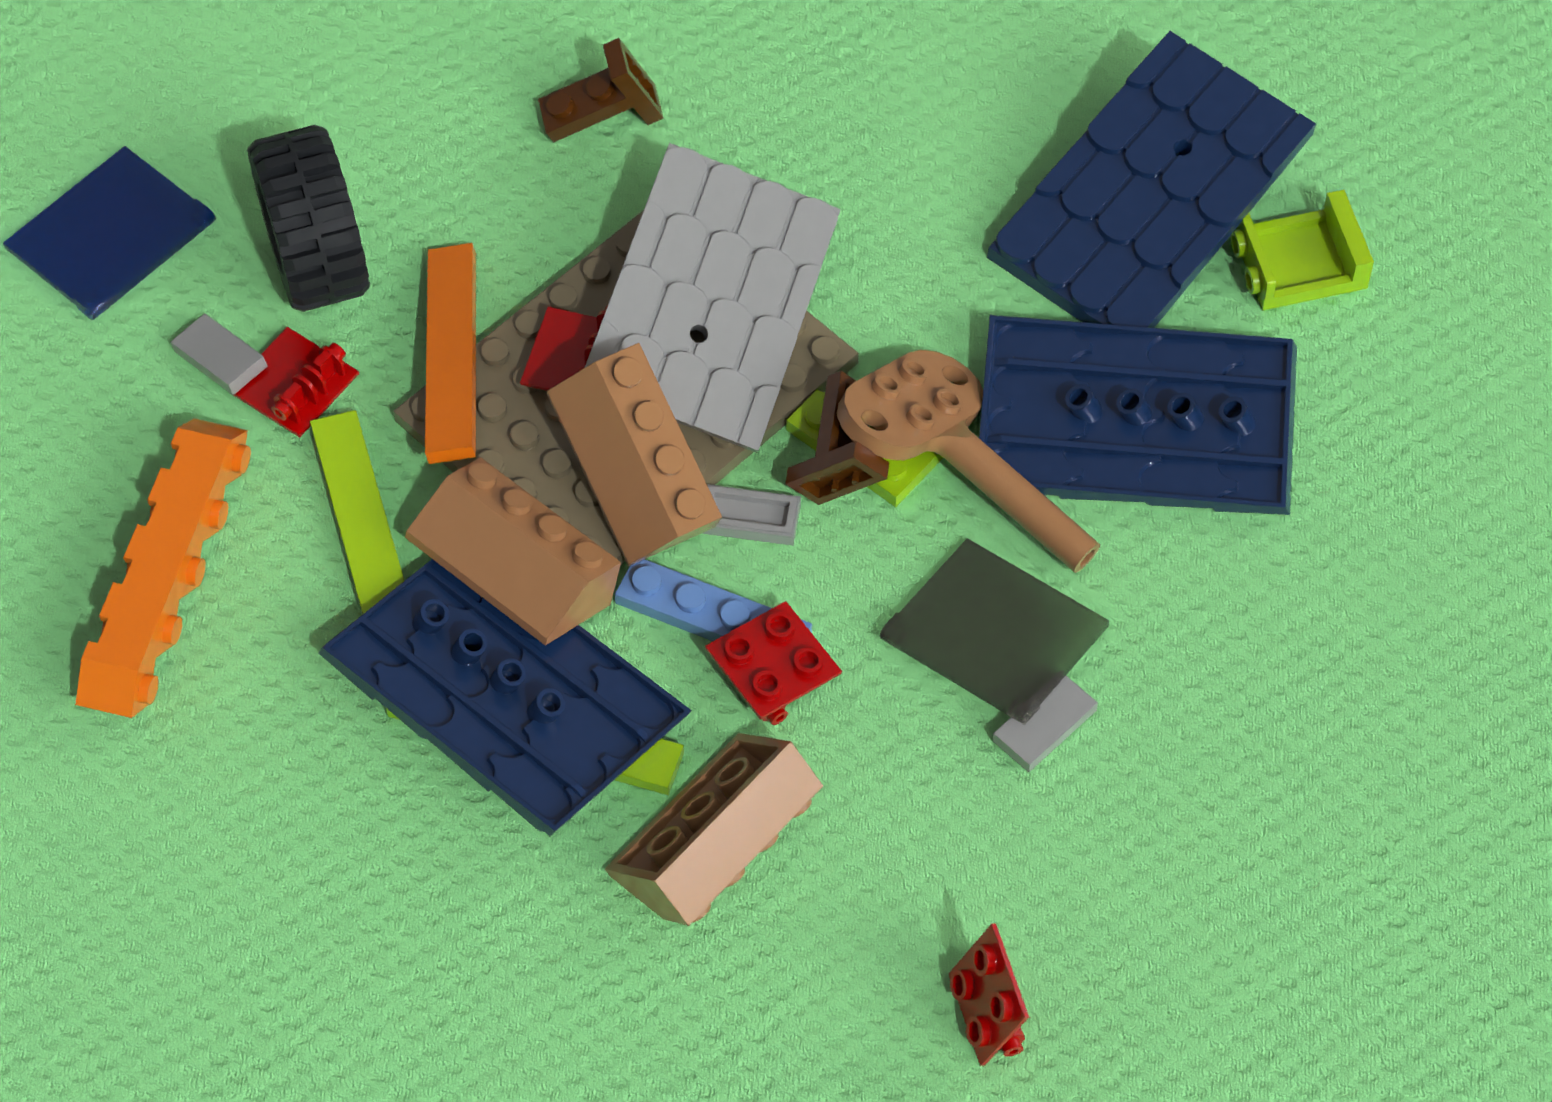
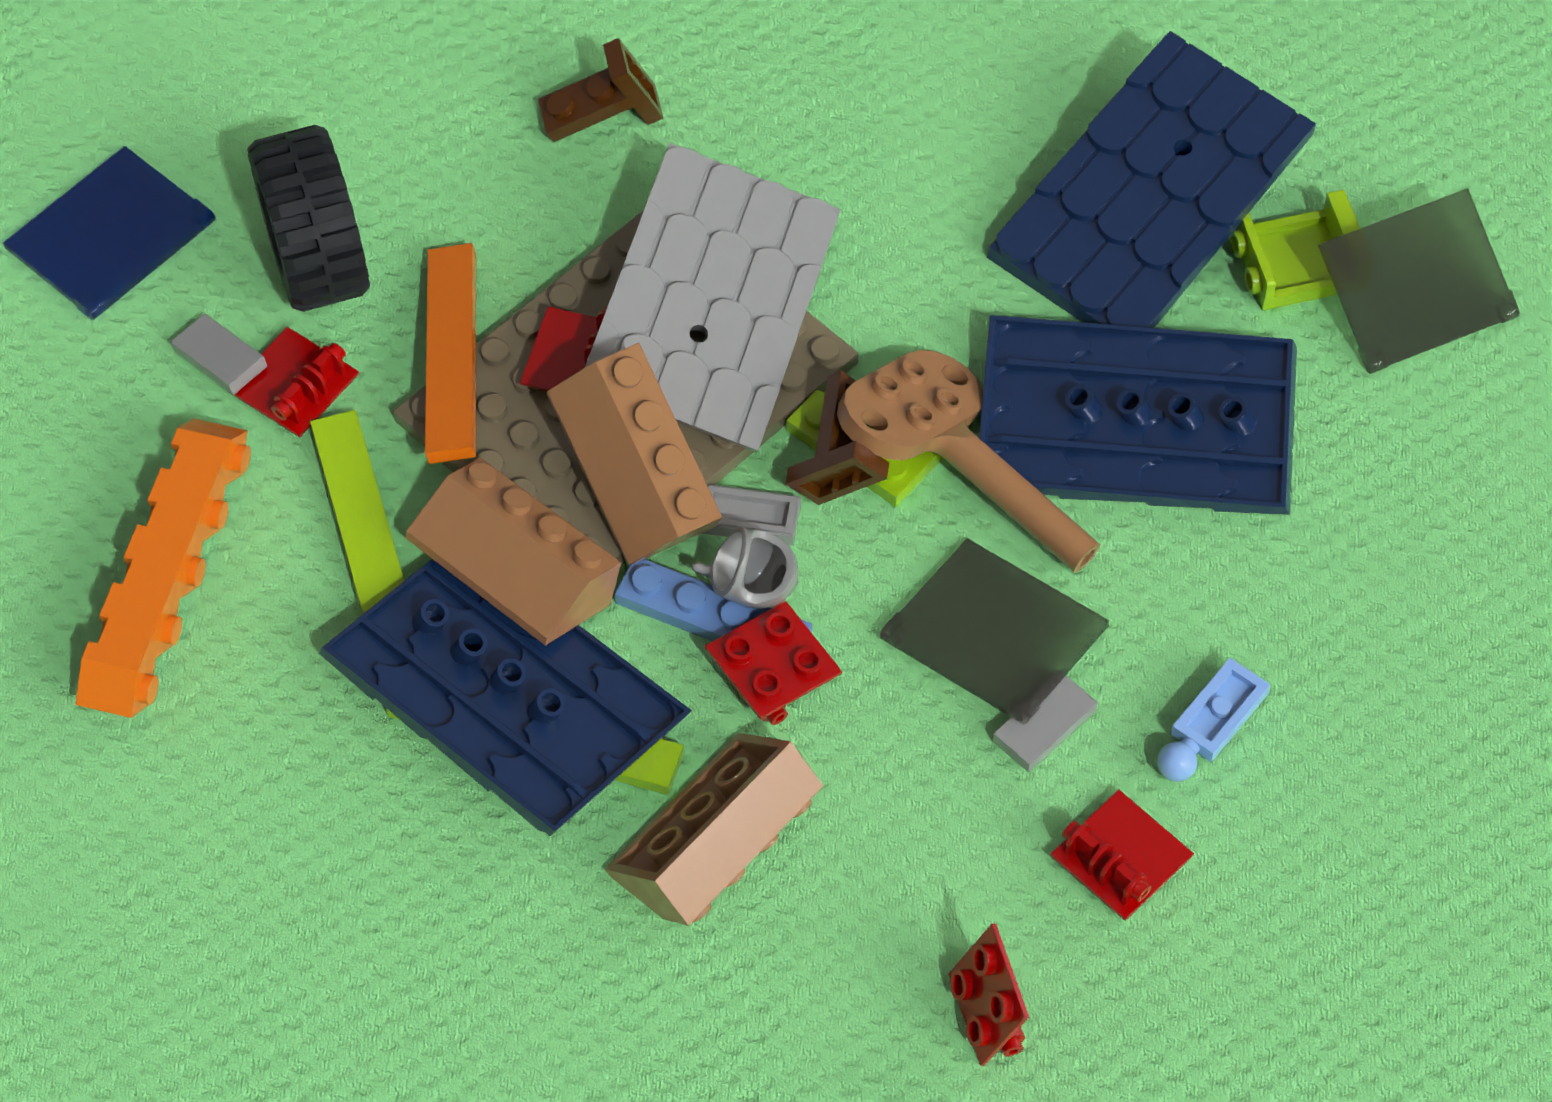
none -> light grey piece [692,527,799,608]
none -> red hinge [1050,790,1194,921]
none -> light blue plate [1157,658,1271,782]
none -> clear smoke piece [1318,188,1520,374]

